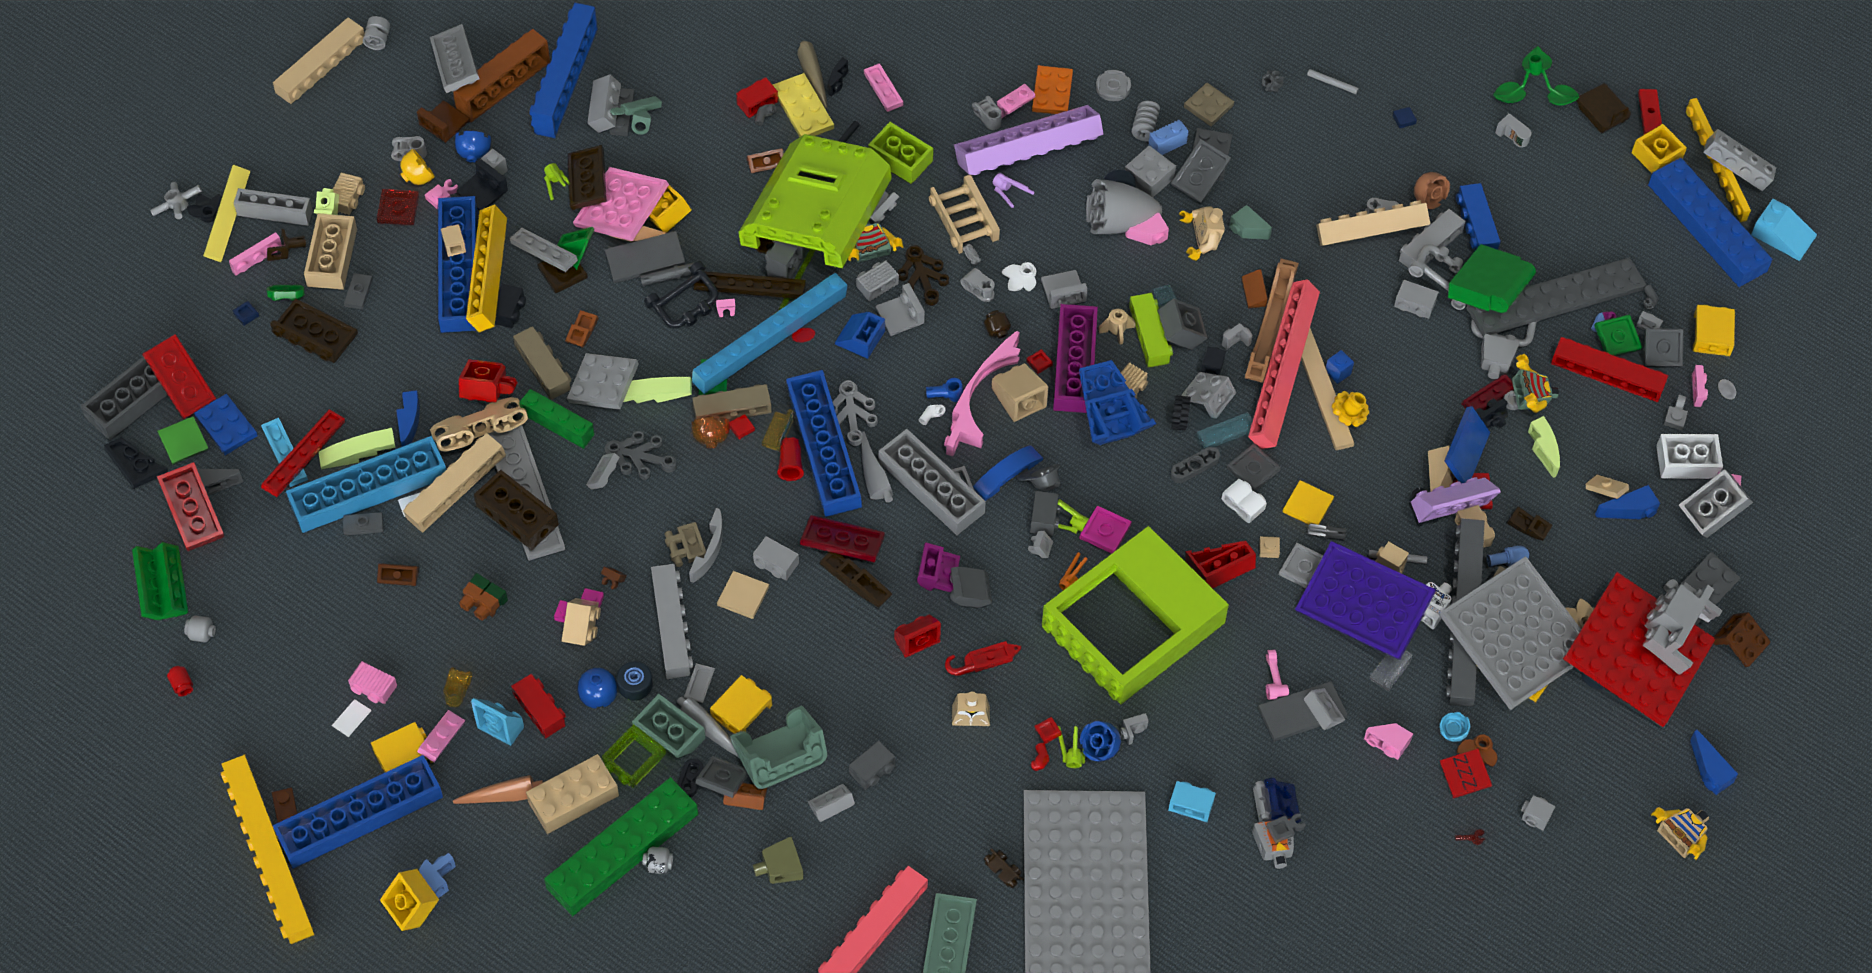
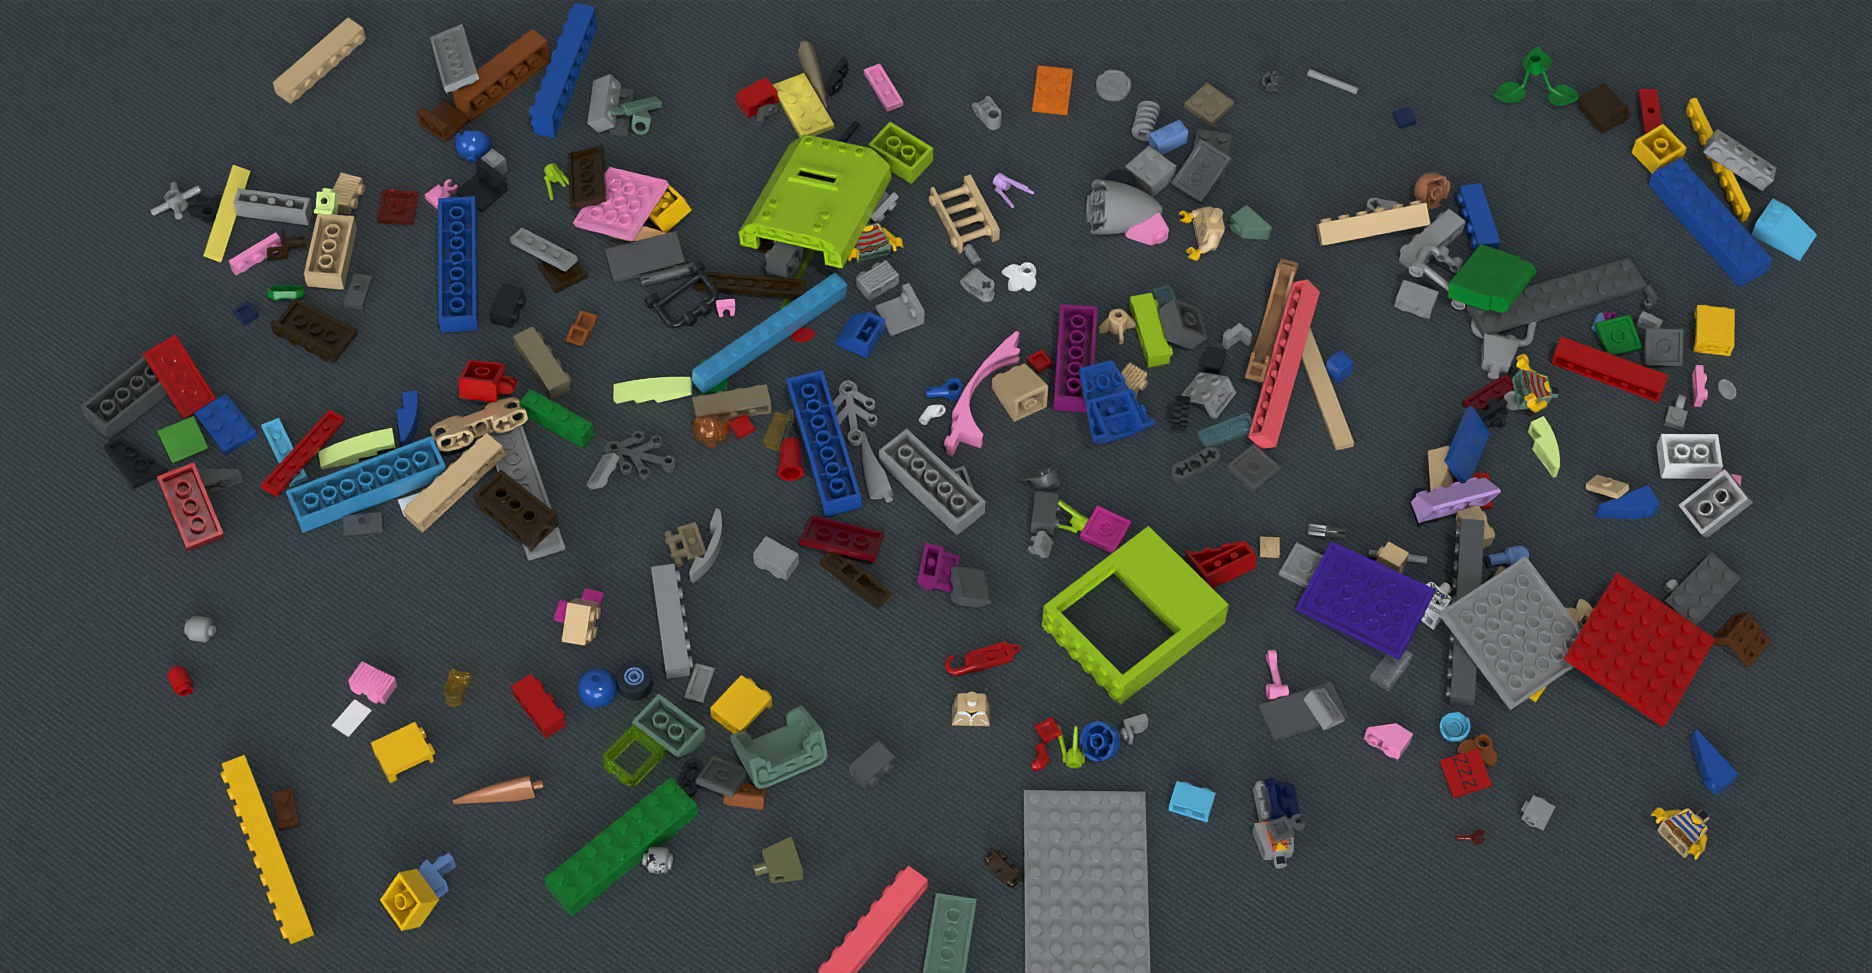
green slope [132,542,188,620] -> none
blue brick [273,755,443,869] -> none
light grey wheel [363,16,390,50] -> none
reddish brown slope [377,563,419,586] -> none
light grey piece [391,136,427,161] -> none
yellow cylinder [400,149,435,185] -> none
bright pink plate [417,710,465,762] -> none
tan brick [441,224,466,257] -> none
dark orange hips [459,573,508,621] -> none
yellow brick [466,204,507,332] -> none
medium azure slope [471,698,524,746] -> none
tan brick [526,754,619,834] -> none
green slope [557,227,594,270] -> none
light grey plate [567,353,639,409] -> none
reddish brown tile [601,567,627,589] -> none
light grey piece [677,696,739,758] -> none
tan tile [717,571,769,619] -> none
dark orange slope [746,148,784,174] -> none
light grey slope [808,784,855,822] -> none
red slope [894,614,941,658] -> none
dark brown plant [897,245,949,306] -> none
lavender brick [954,105,1103,175] -> none
blue slope [973,445,1043,501] -> none
dark brown head [984,310,1011,339] -> none
bright pink bracket [997,84,1035,118] -> none
light grey bracket [1041,270,1087,309] -> none
orange plant [1059,552,1087,590] -> none
white brick [1221,479,1267,523] -> none
dark orange slope [1242,269,1267,308] -> none
yellow tile [1283,480,1334,525] -> none
yellow plant [1332,391,1369,427] -> none
light grey leg [1495,114,1531,147] -> none
dark brown slope [1507,507,1553,541] -> none
light grey piece [1643,582,1722,675] -> none

